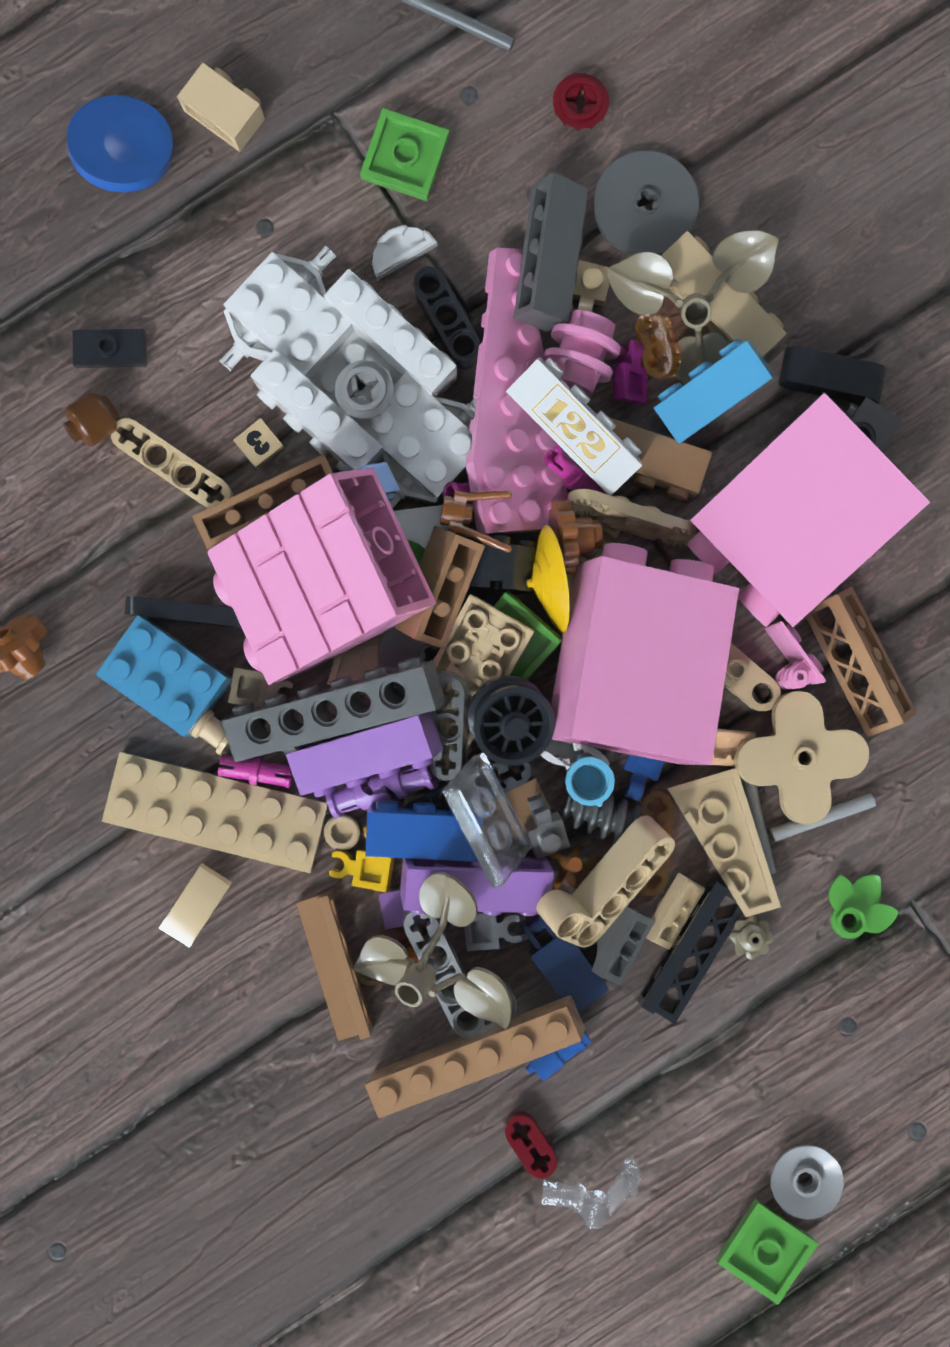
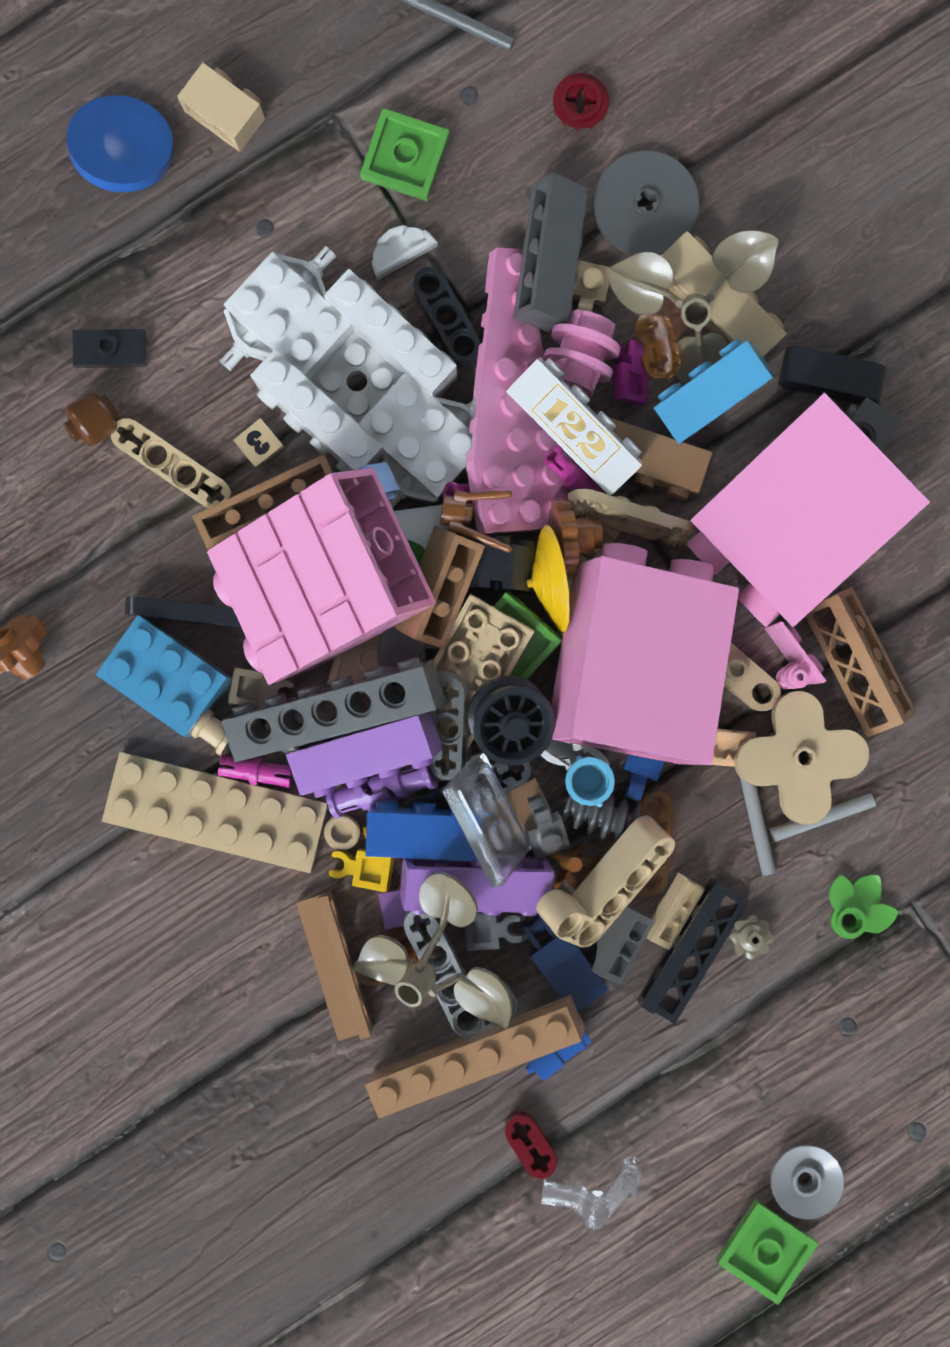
tan slope [159,863,232,947] -> none
light grey gear [335,360,394,420] -> none
tan wing [667,768,781,917] -> none

